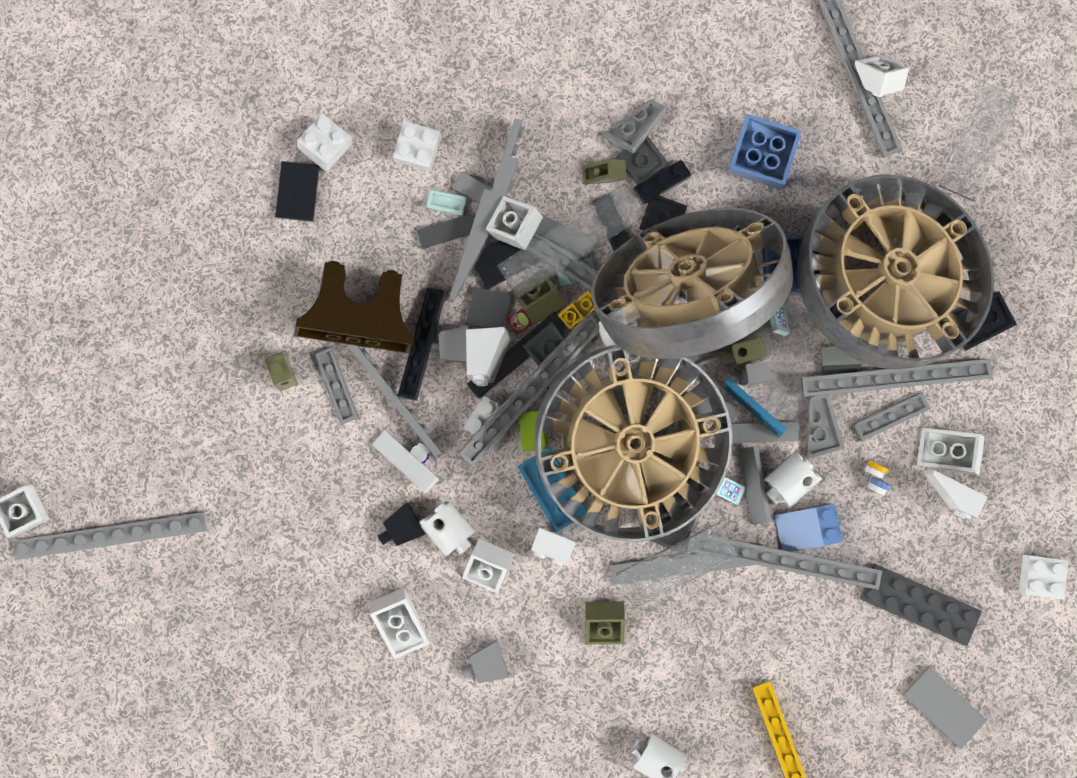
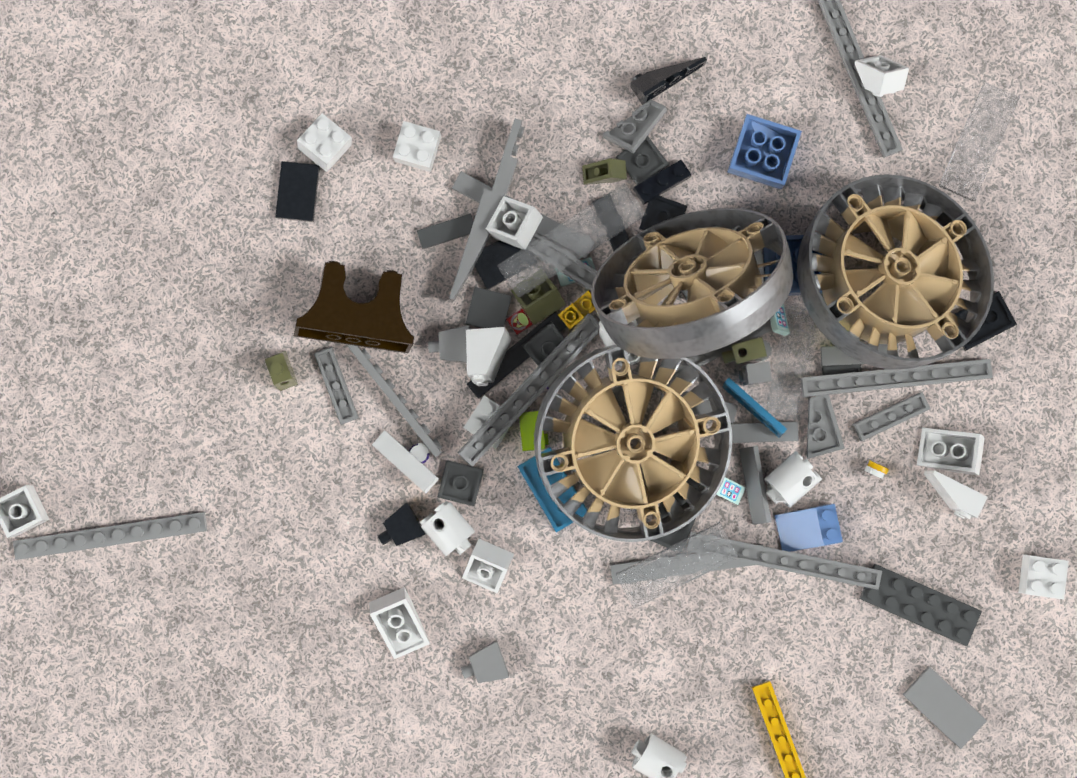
black tile [397,288,447,401] -> none
light aqua tile [426,189,467,216] -> none
white brick [531,527,576,566] -> none
olive slope [585,601,625,645] -> none
piece [867,477,892,495] -> none
none -> dark grey tile [437,460,484,507]
none -> black wedge [630,57,707,105]

